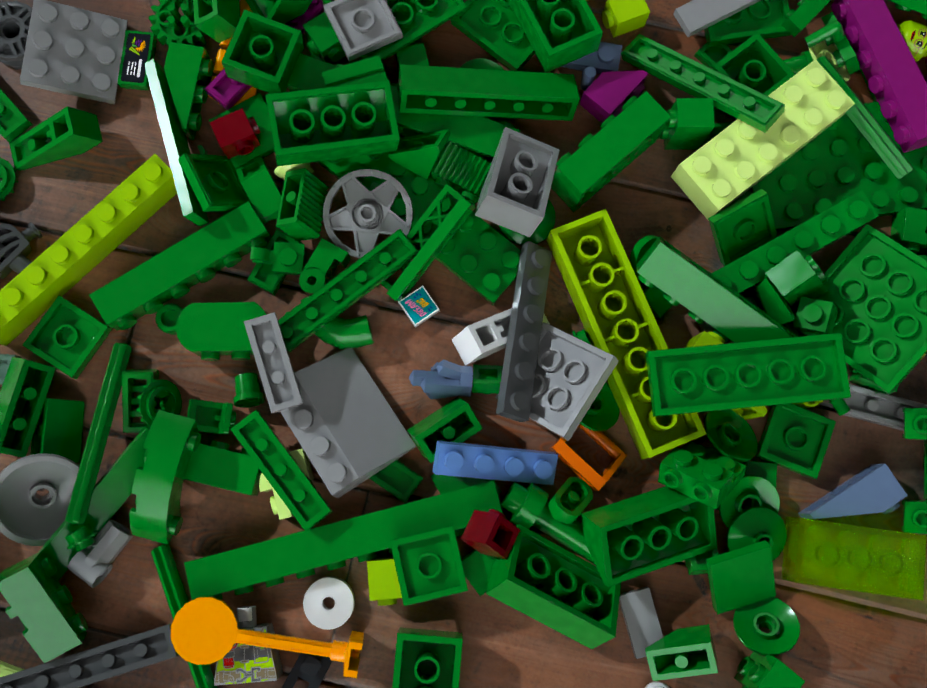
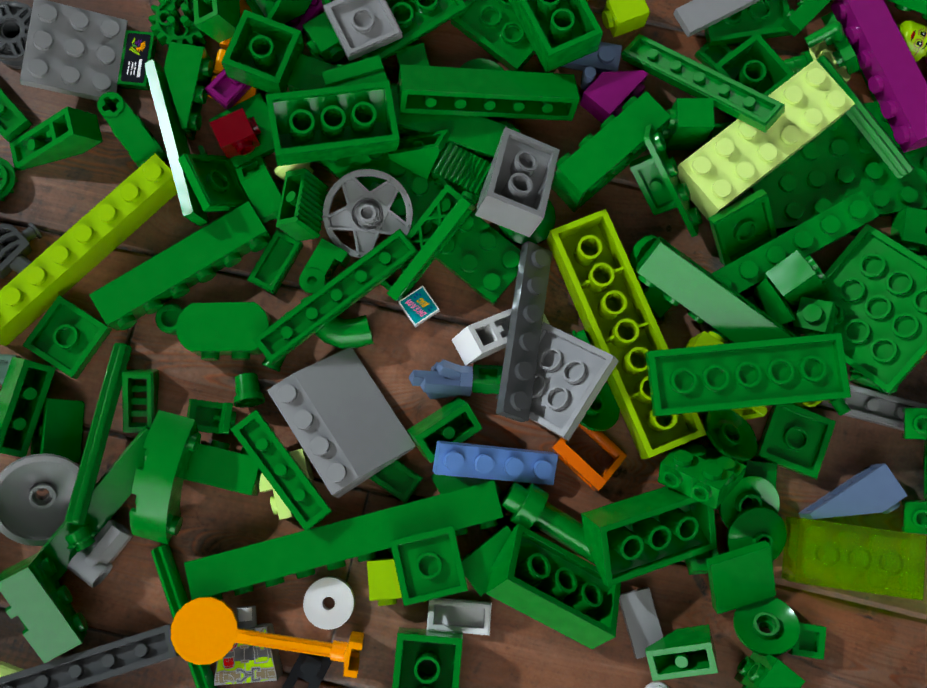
green gear [136,379,182,428] -> none
light grey plate [244,312,304,414] -> none
green plate [250,241,306,275] -> none
dark red brick [461,509,520,559] -> none
green plate [548,477,593,524] -> none
none -> green piece [97,92,168,167]
none -> white tile [426,597,492,636]
none -> green bracket [629,124,702,237]
none -> green plate [788,622,827,660]

